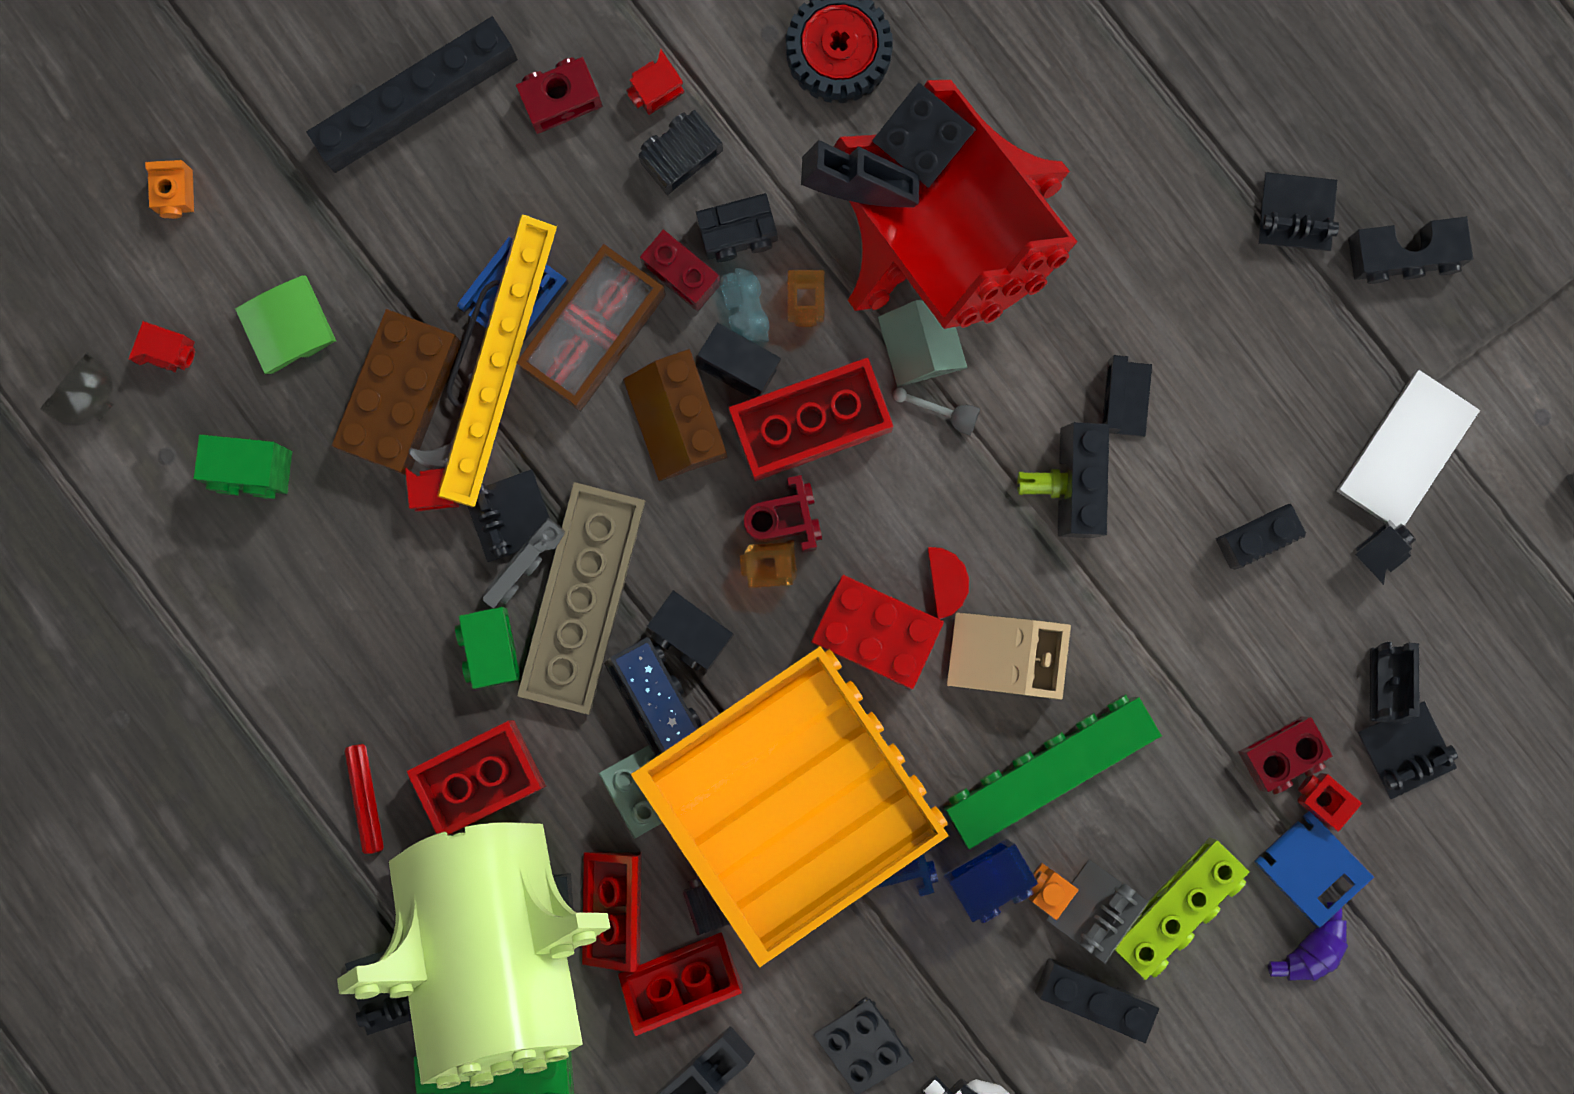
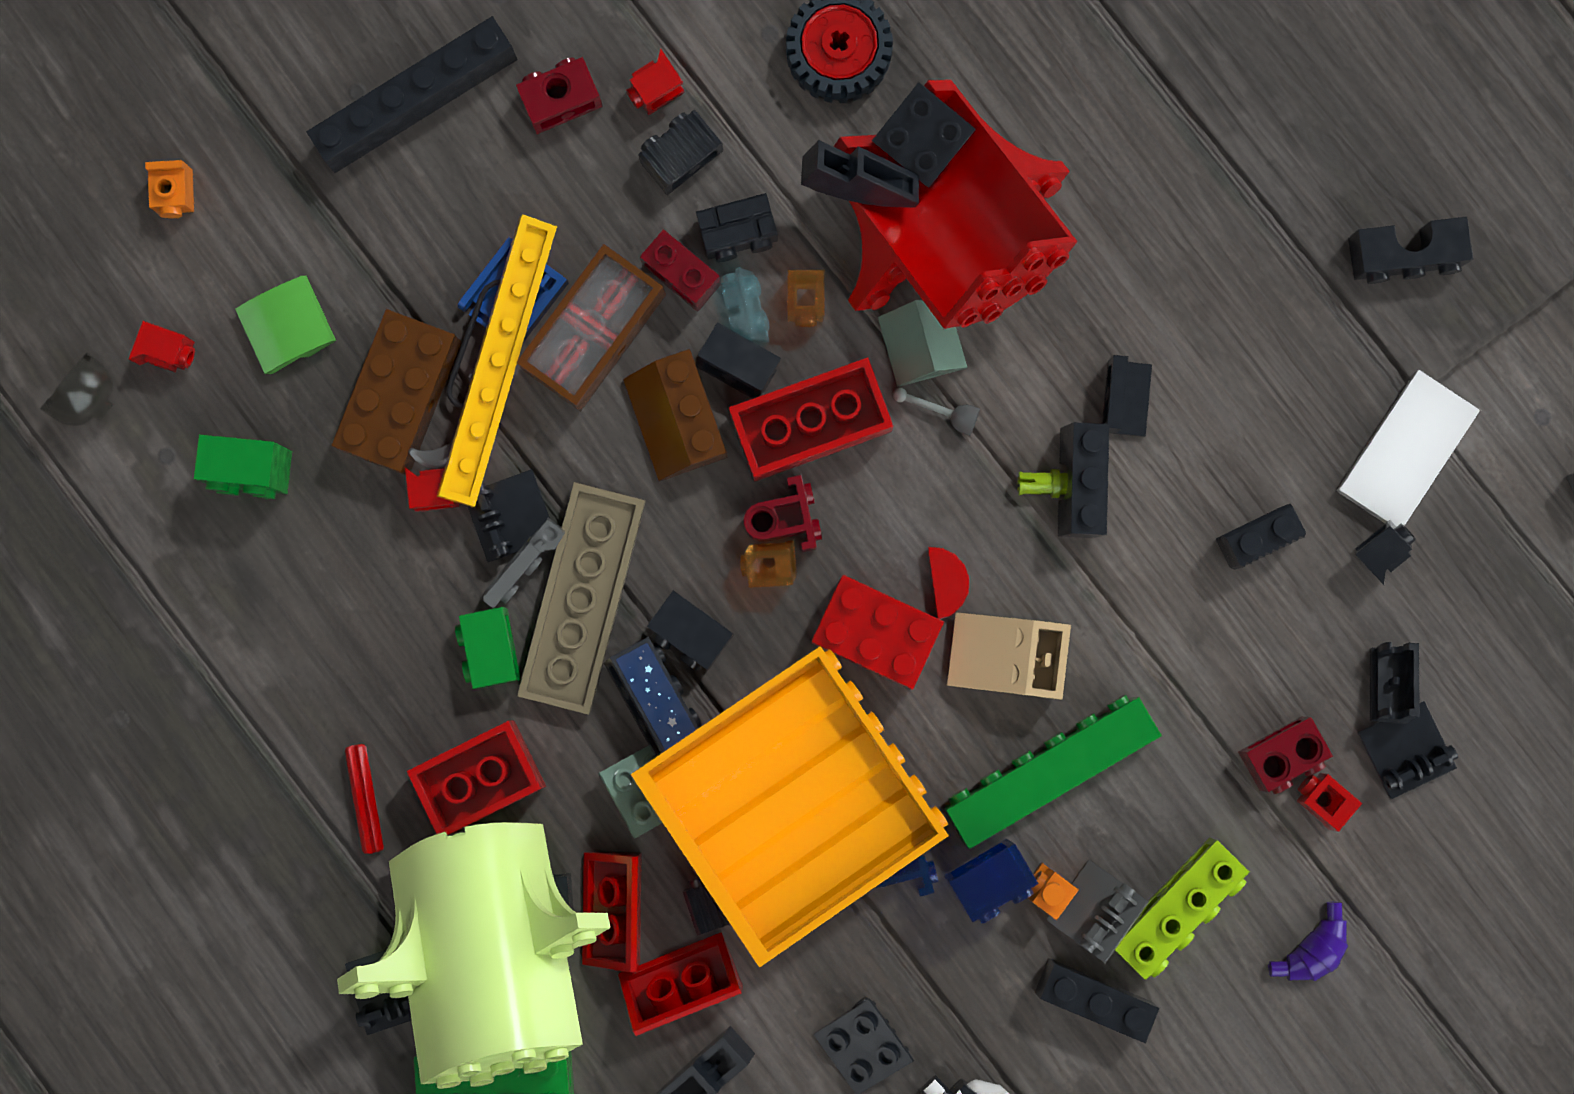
blue container [1254,811,1374,929] -> none
black hinge [1258,172,1339,251] -> none

